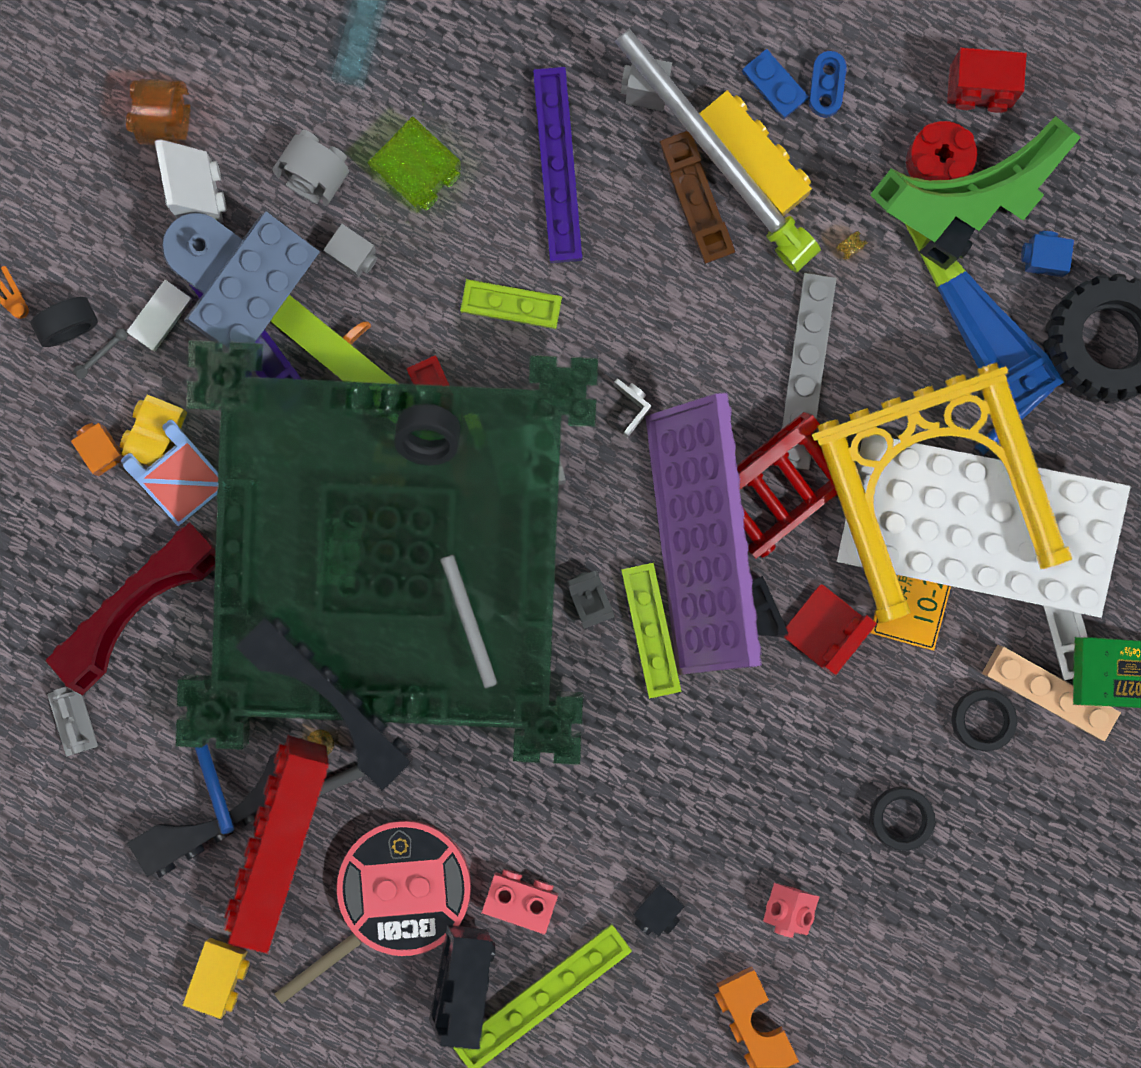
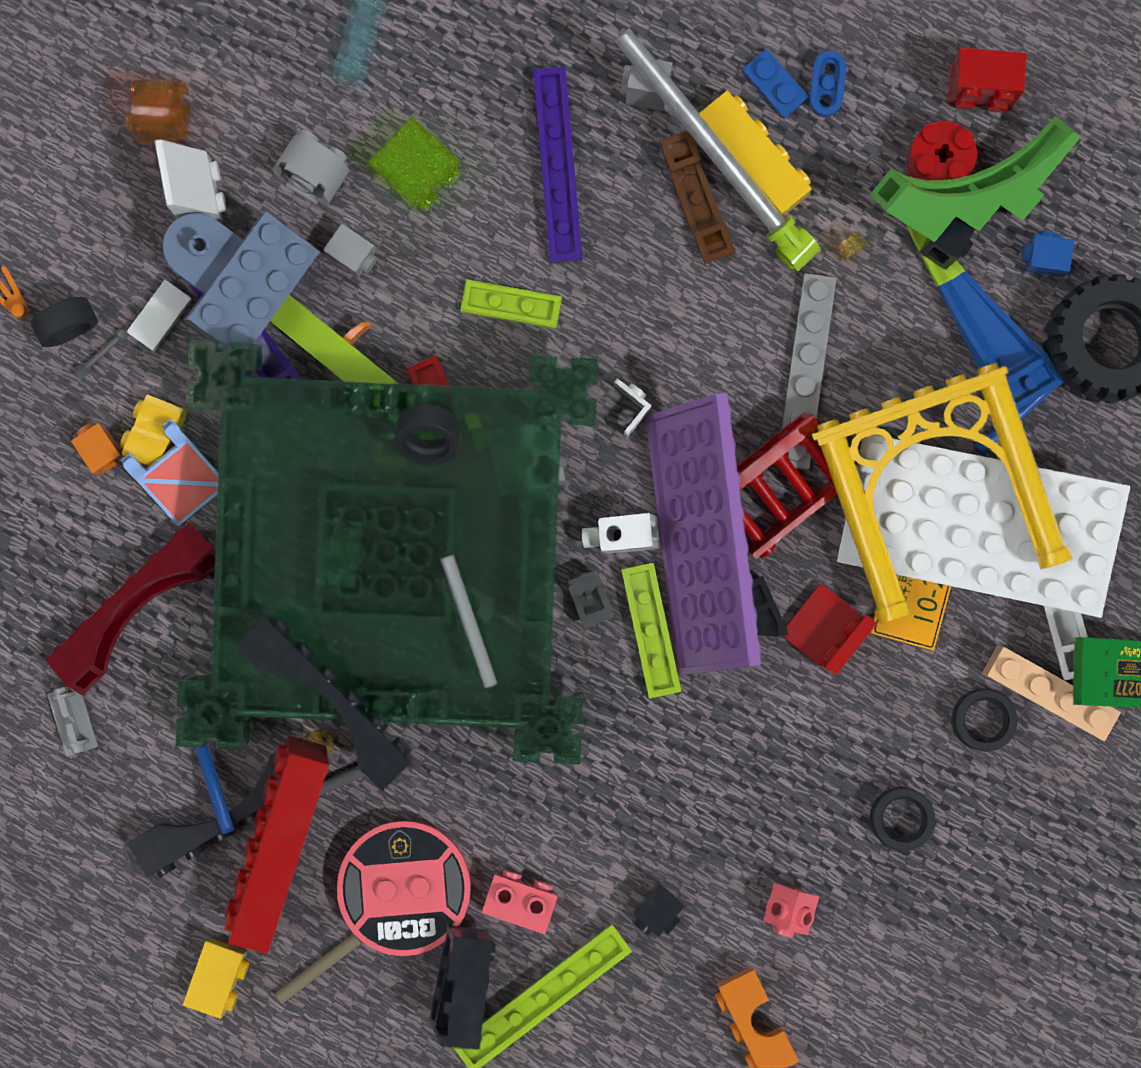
none -> white torso [582,513,660,554]

